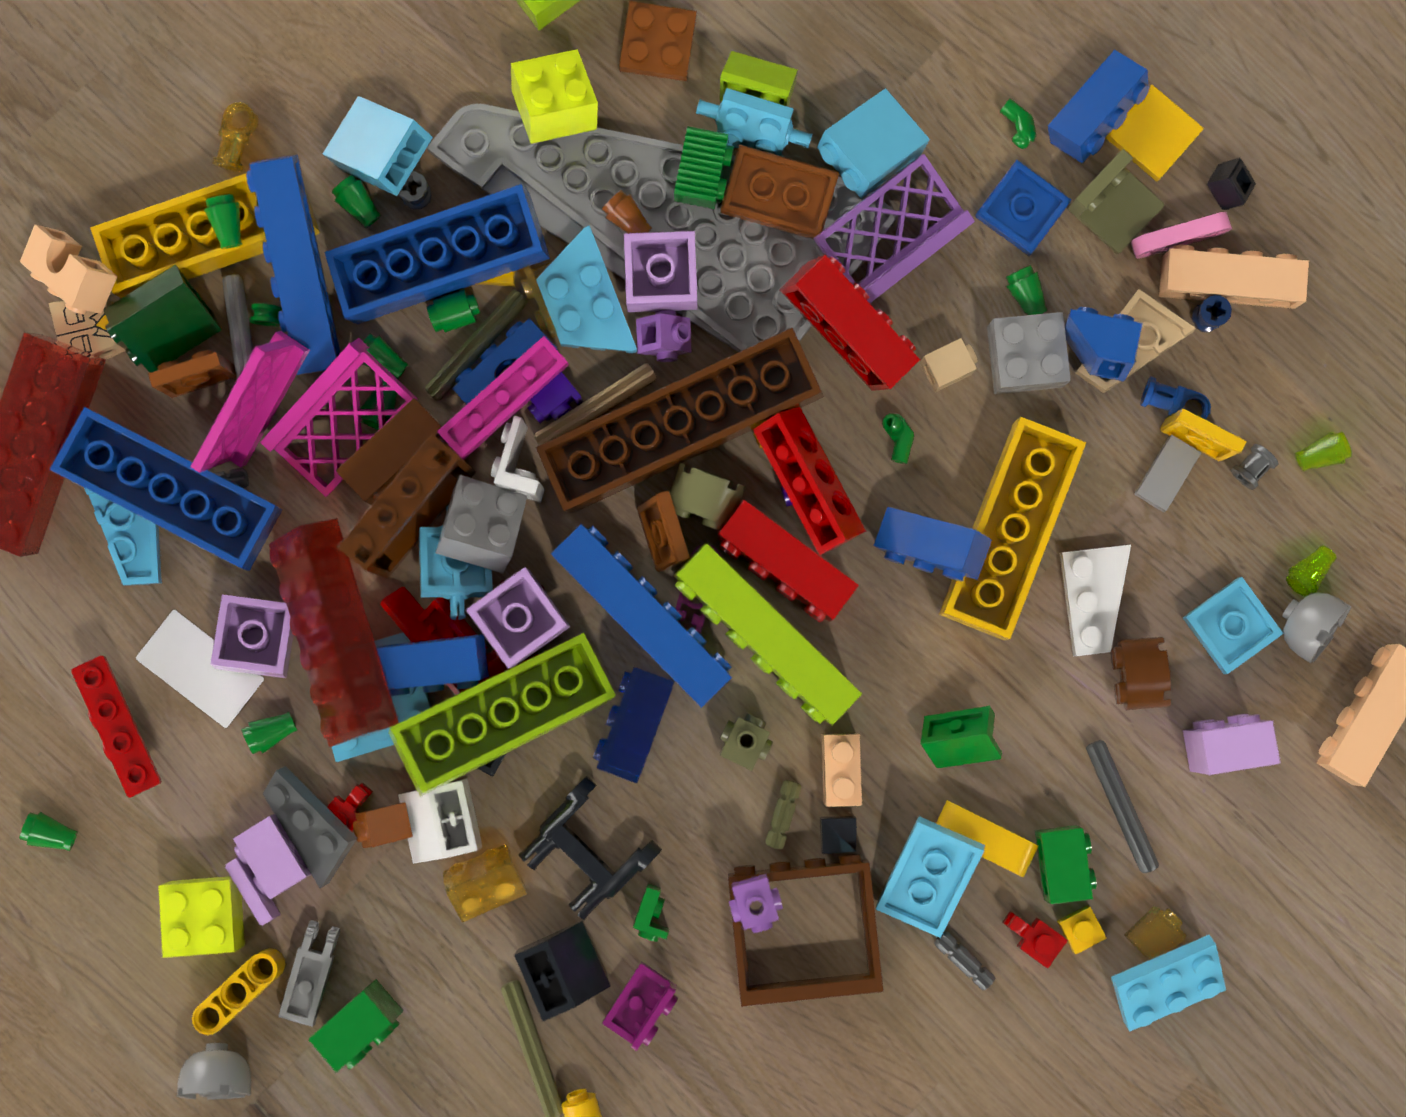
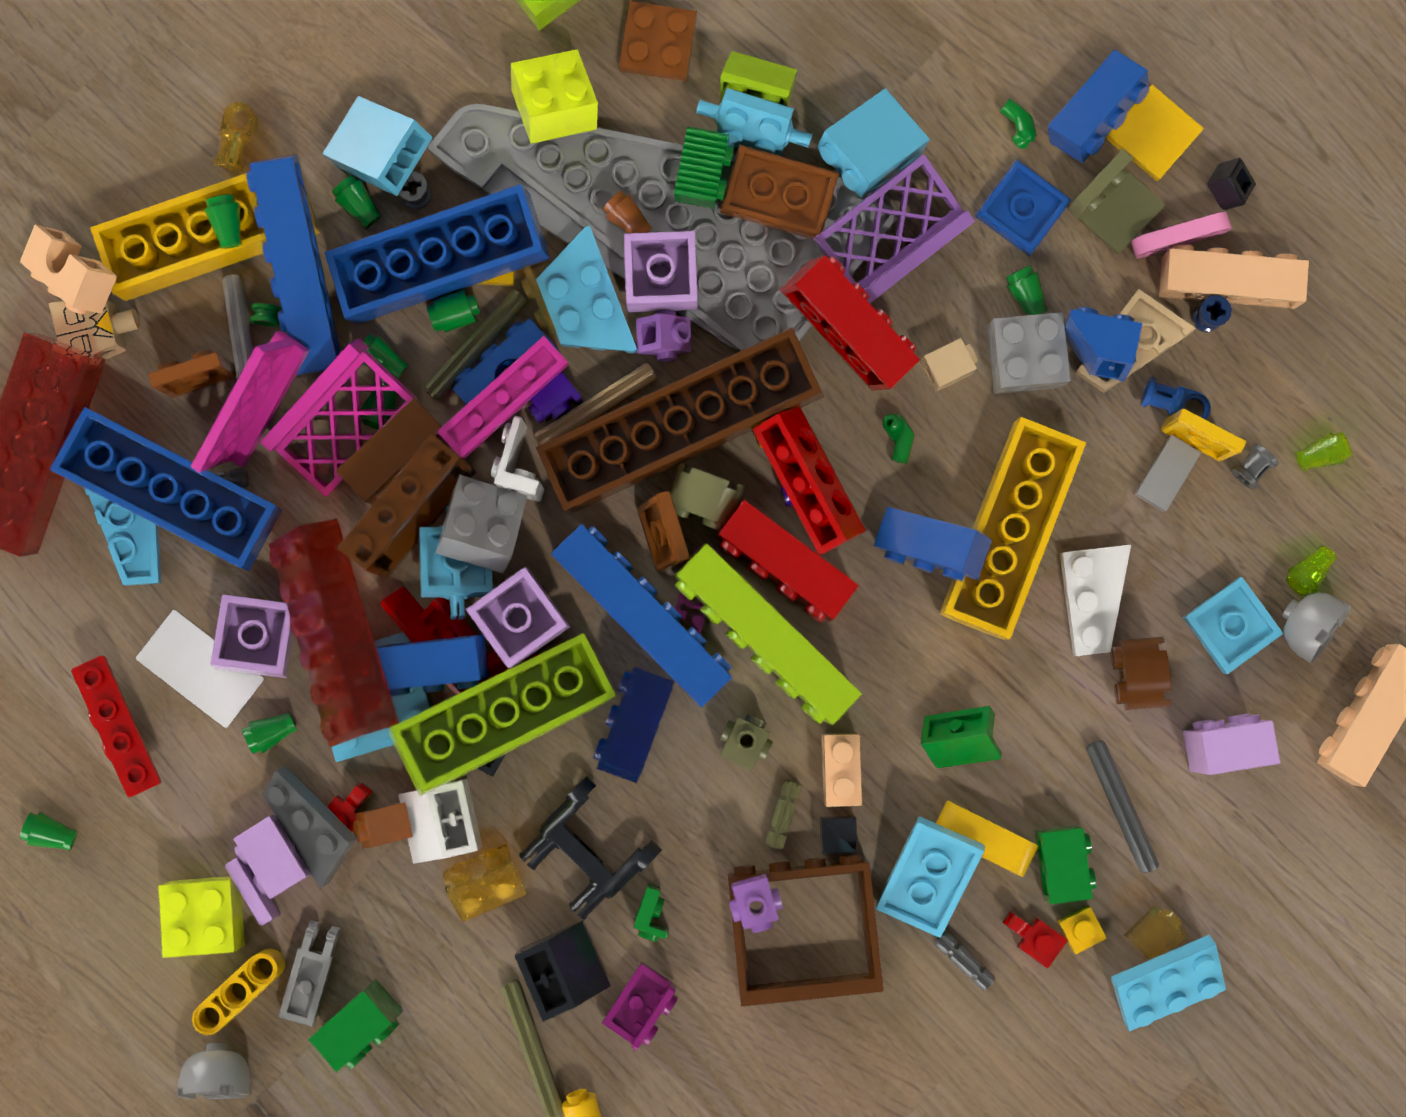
dark green brick [104,264,222,373] -> none

